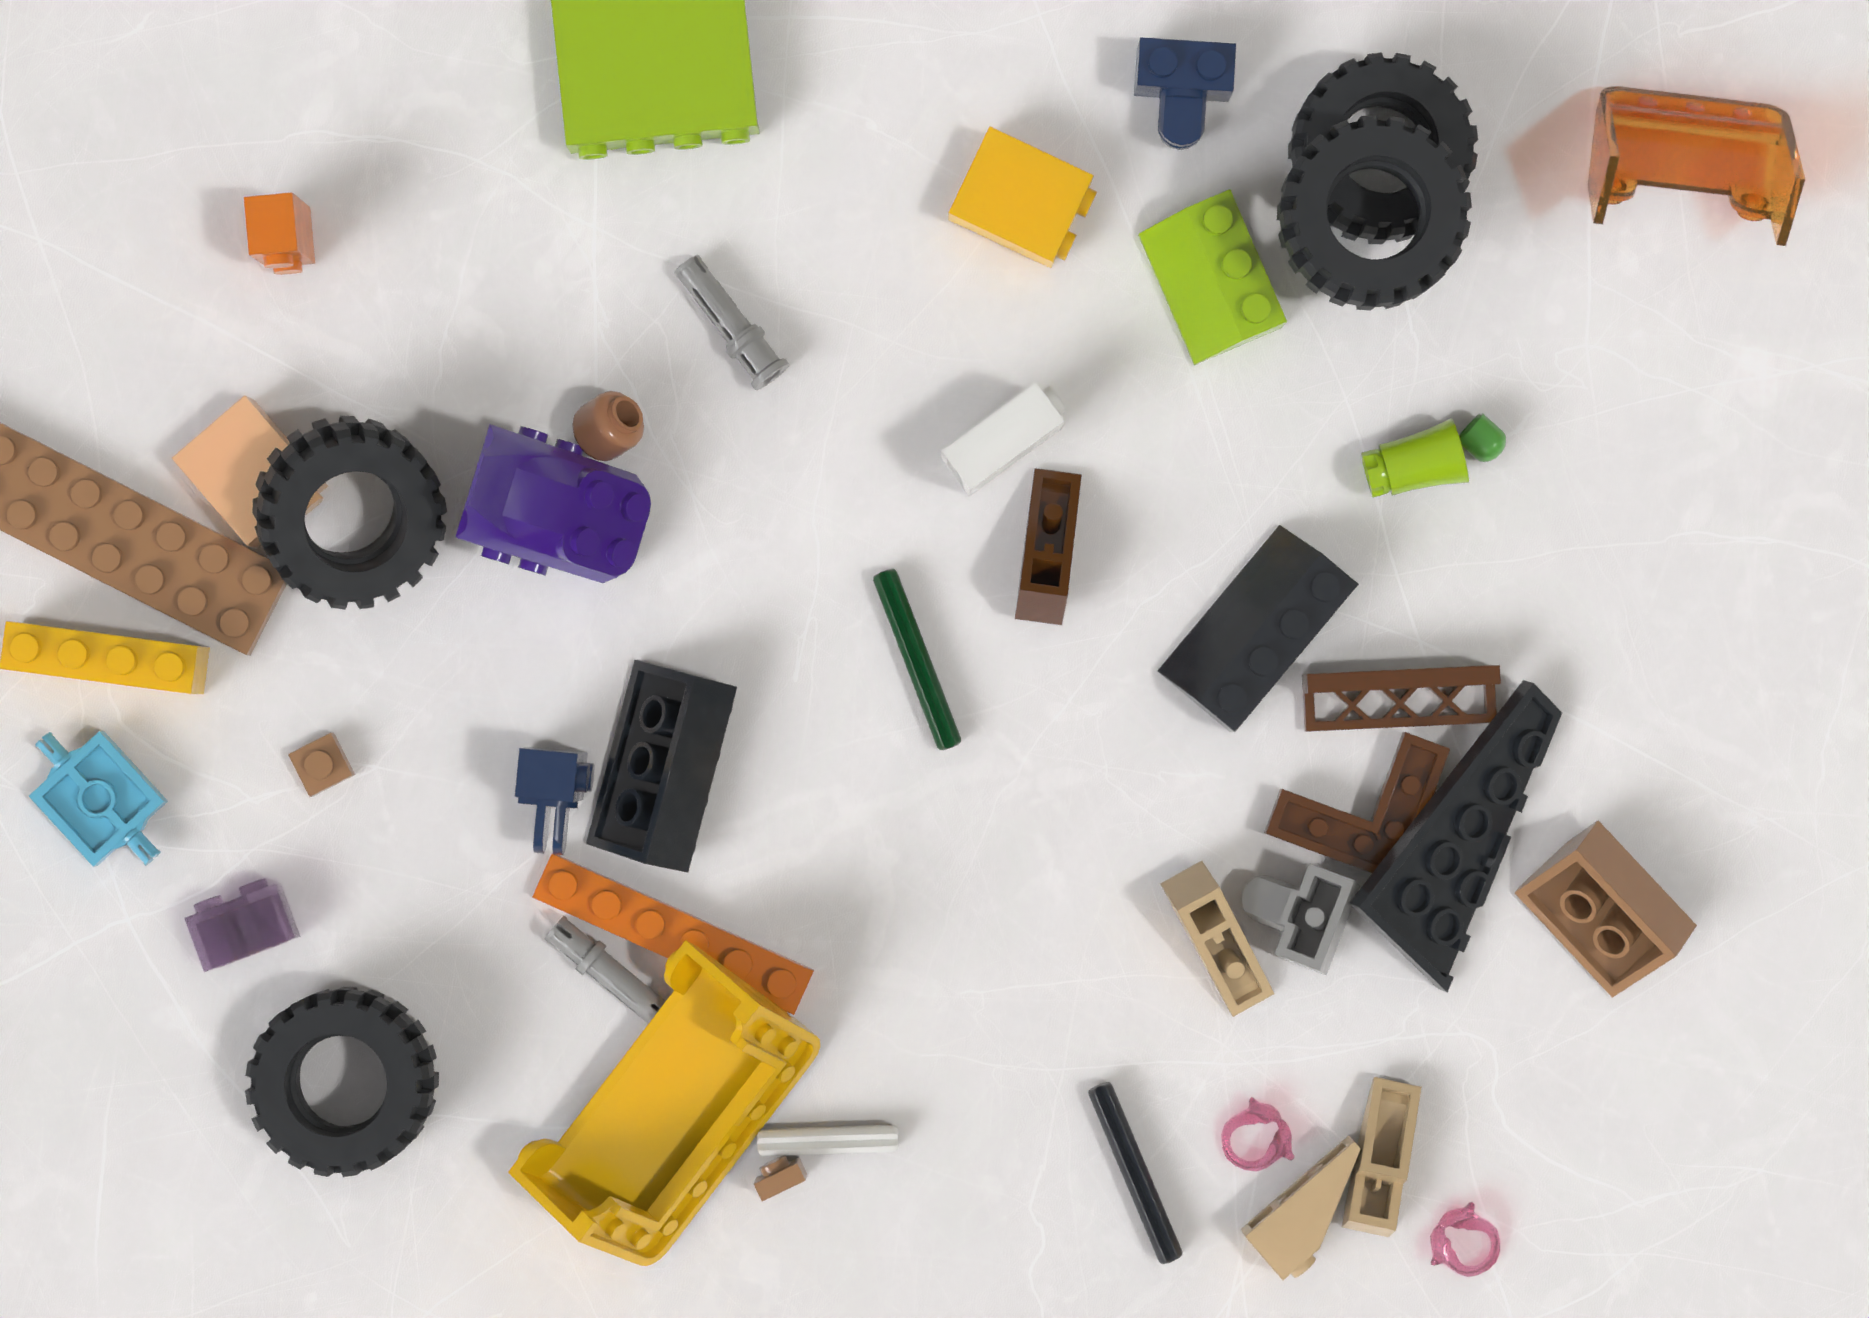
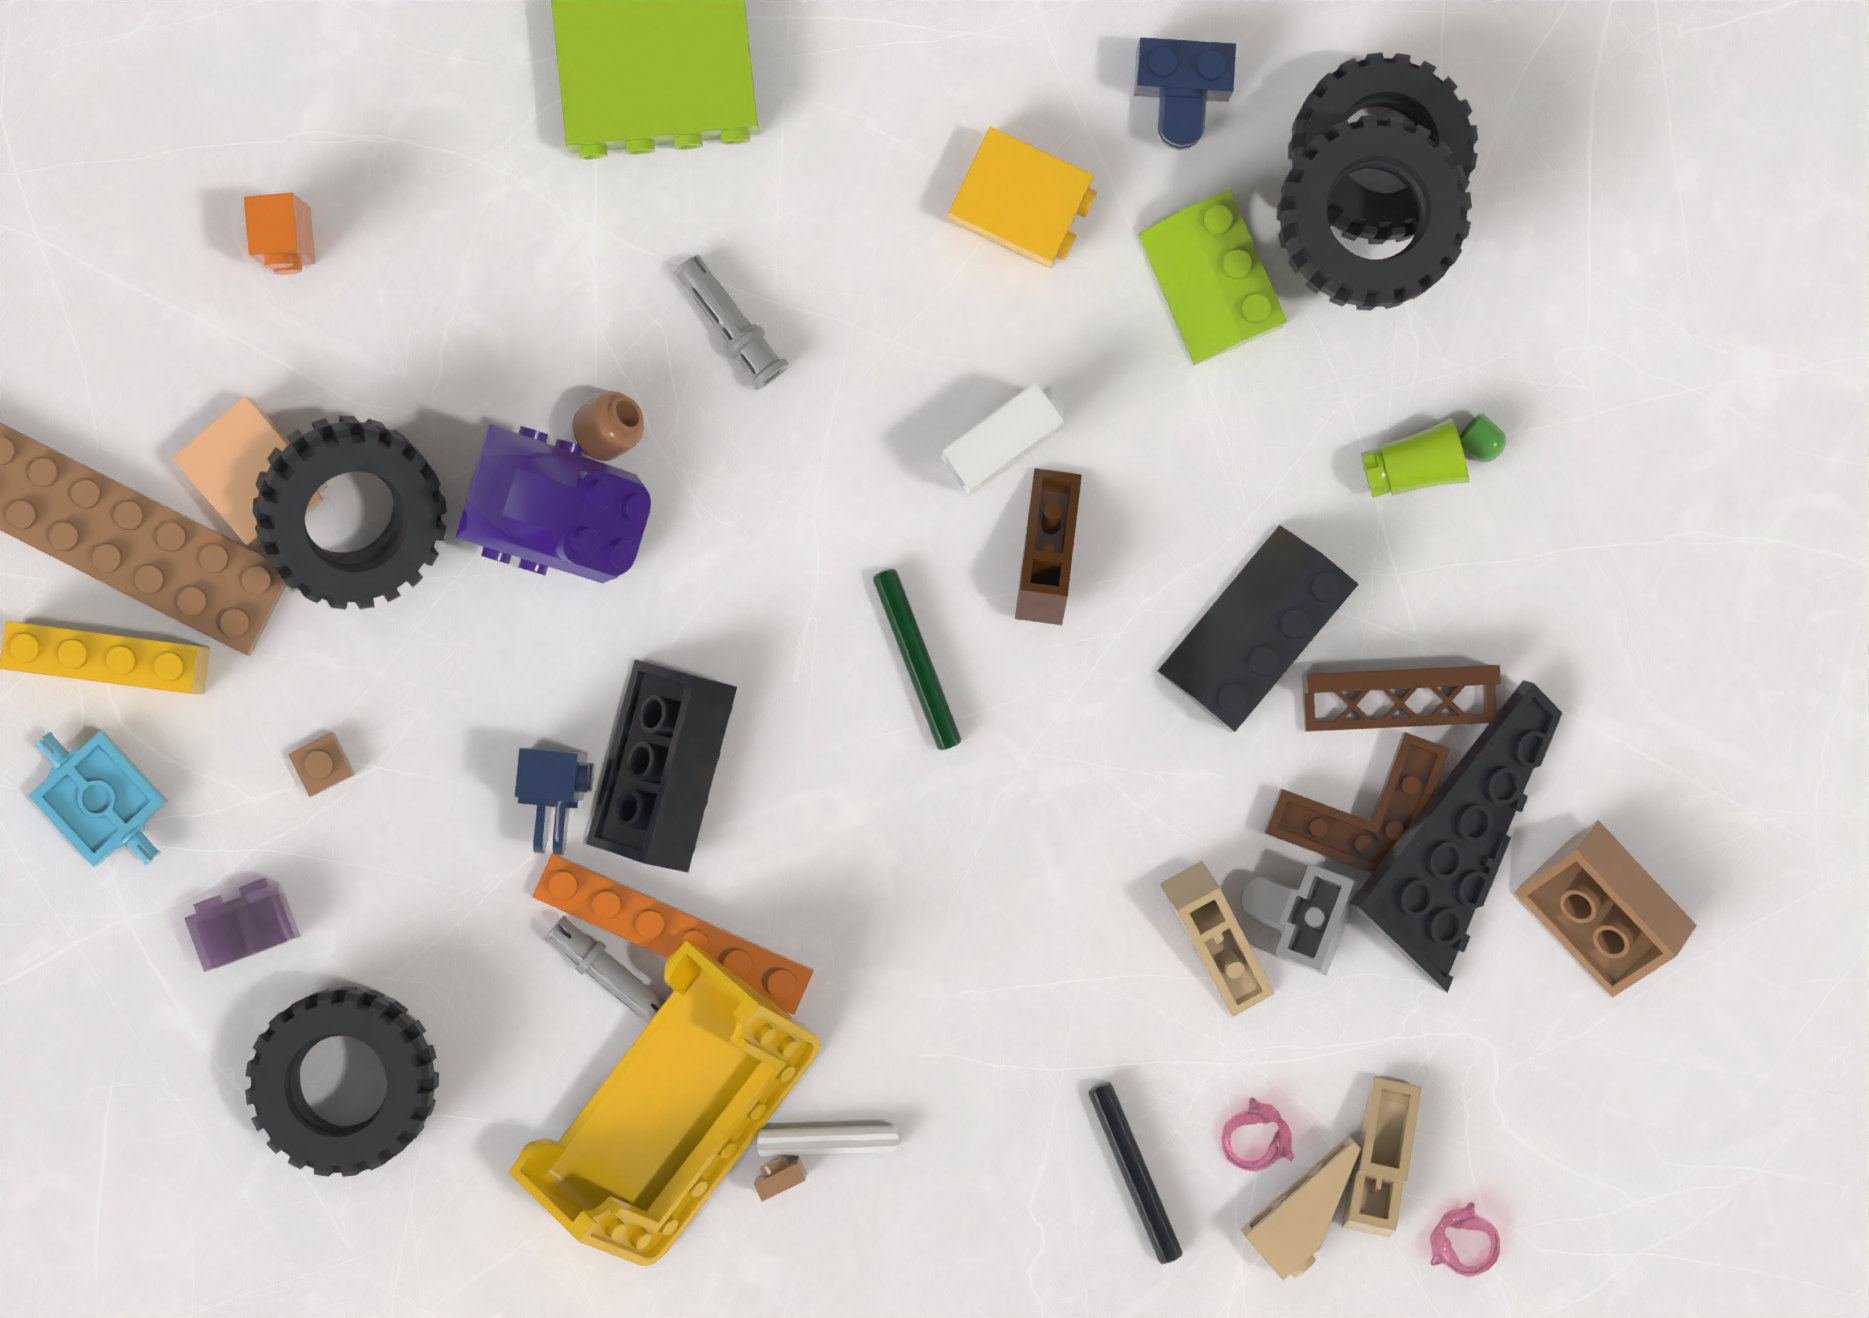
clear orange windscreen [1588,86,1805,246] -> none

